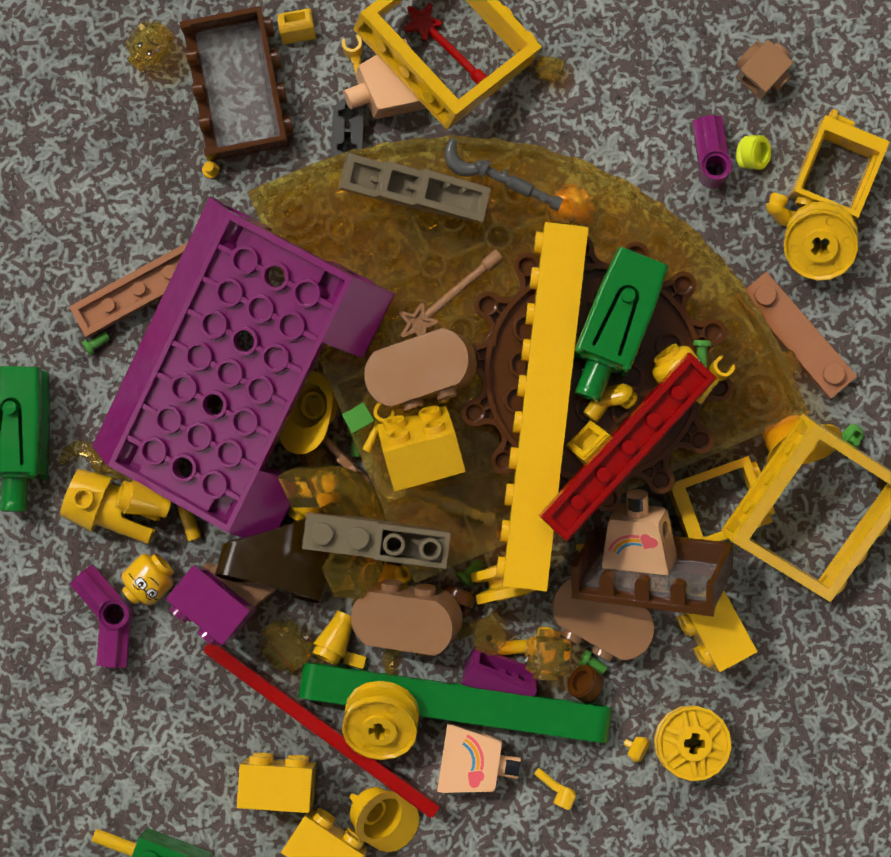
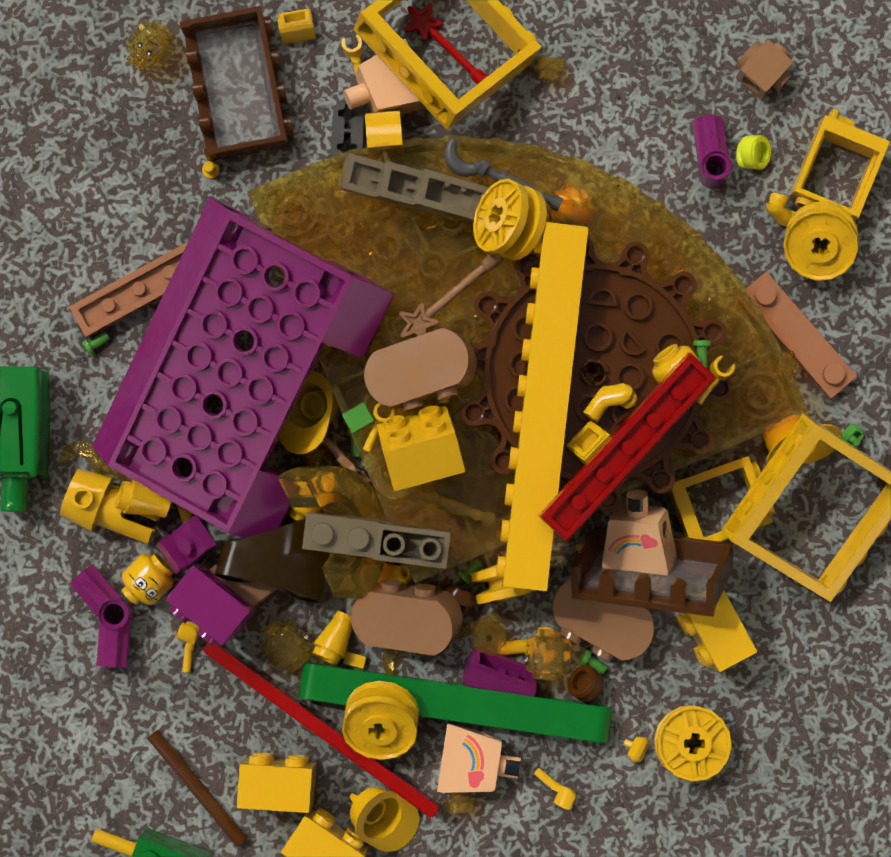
green piece [574,246,669,403] -> none
none -> reddish brown bar [147,730,248,847]
none -> magenta brick [156,515,217,575]
none -> yellow hand [176,621,200,673]
none -> yellow brick [365,110,403,155]
none -> clear yellow plate [443,792,478,813]
none -> yellow wheel [473,179,547,261]

